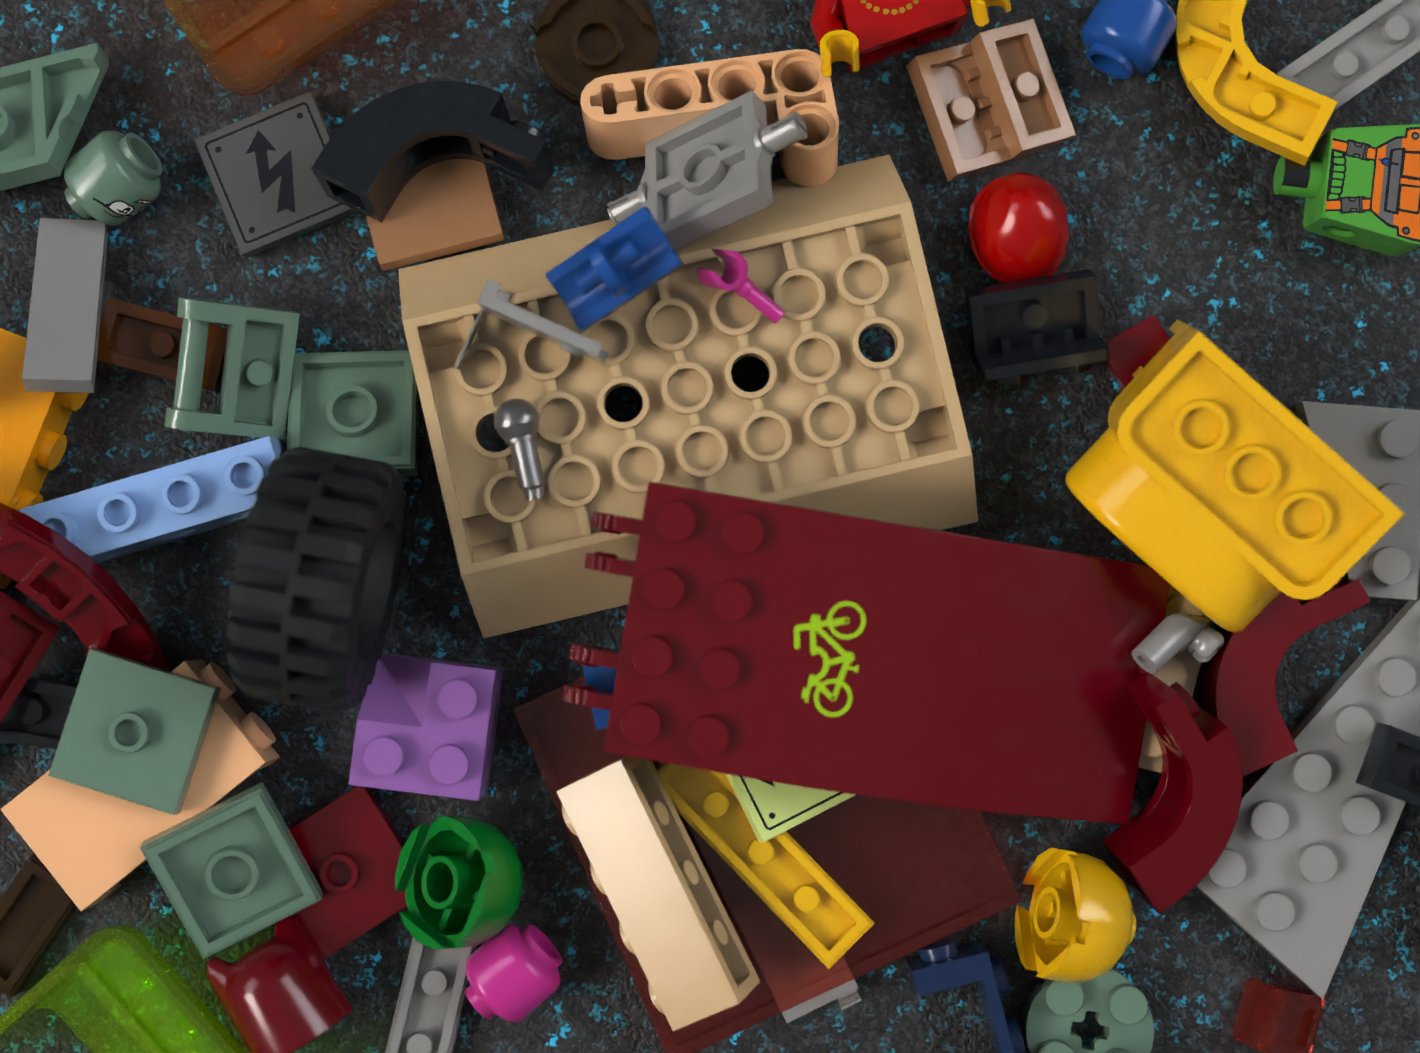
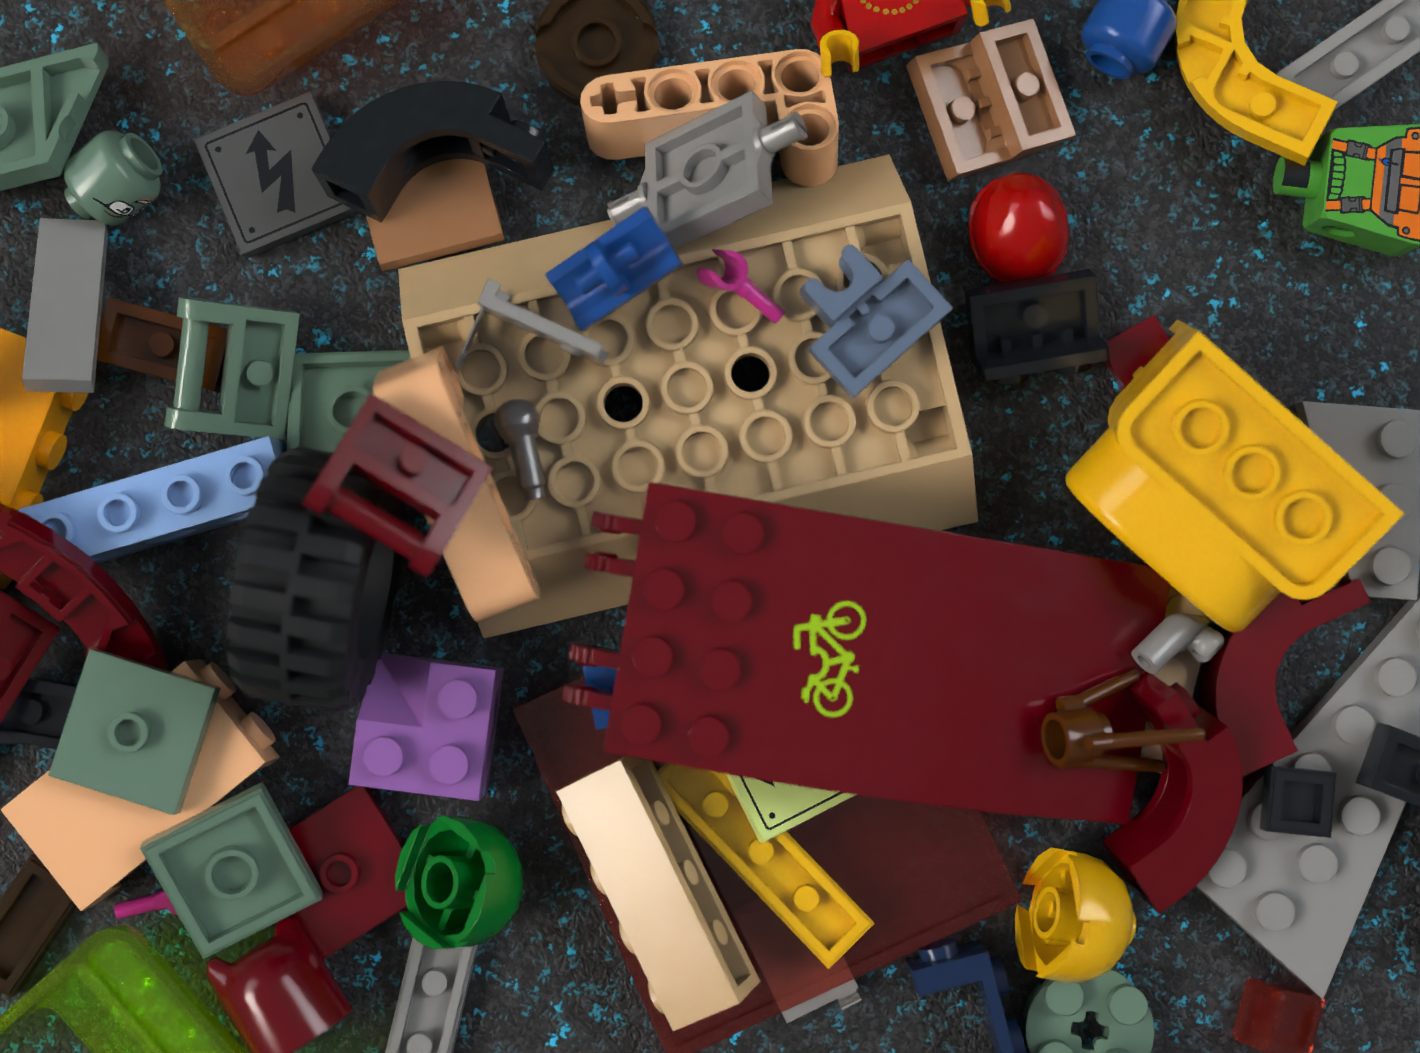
dark pink head [465,924,563,1023] -> none
none -> dark pink hand [114,890,178,919]
none -> dark red plate [302,393,492,577]
none -> light nougat beam [373,347,540,623]
none -> sand blue plate [800,245,953,400]
none -> reddish brown plant [1041,669,1206,772]
none -> black tile [1259,765,1337,838]

